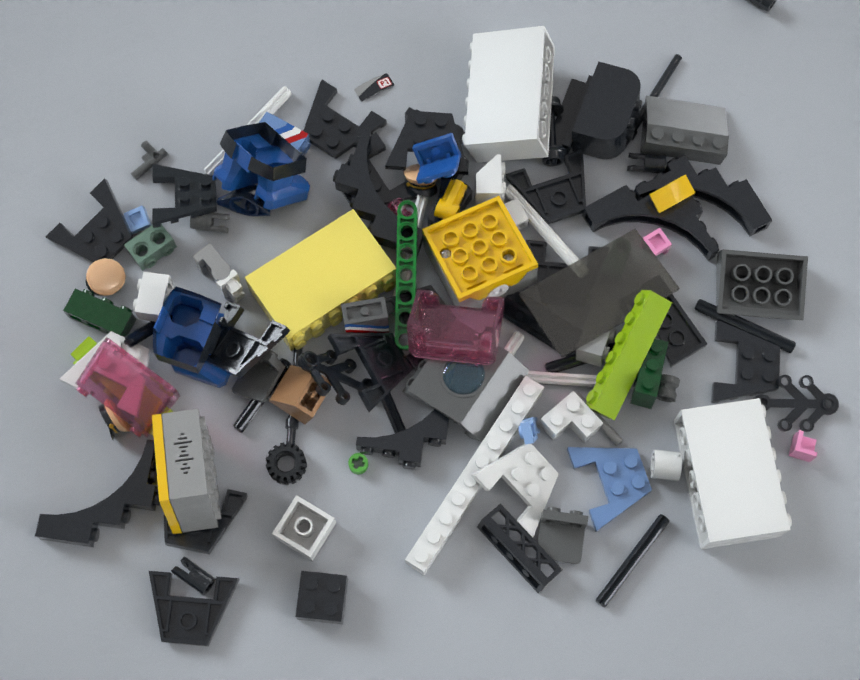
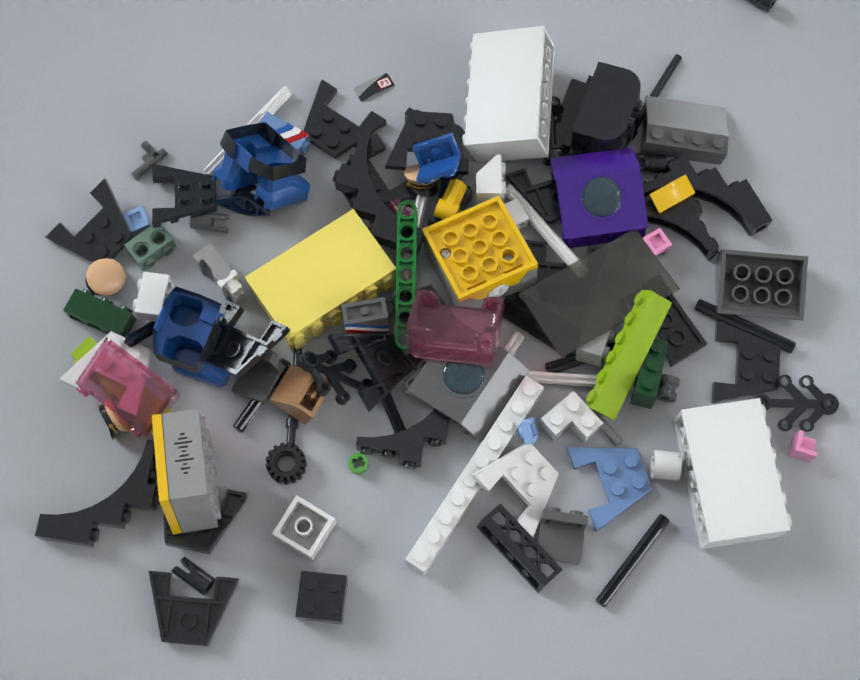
none -> dark purple panel [550,147,648,248]

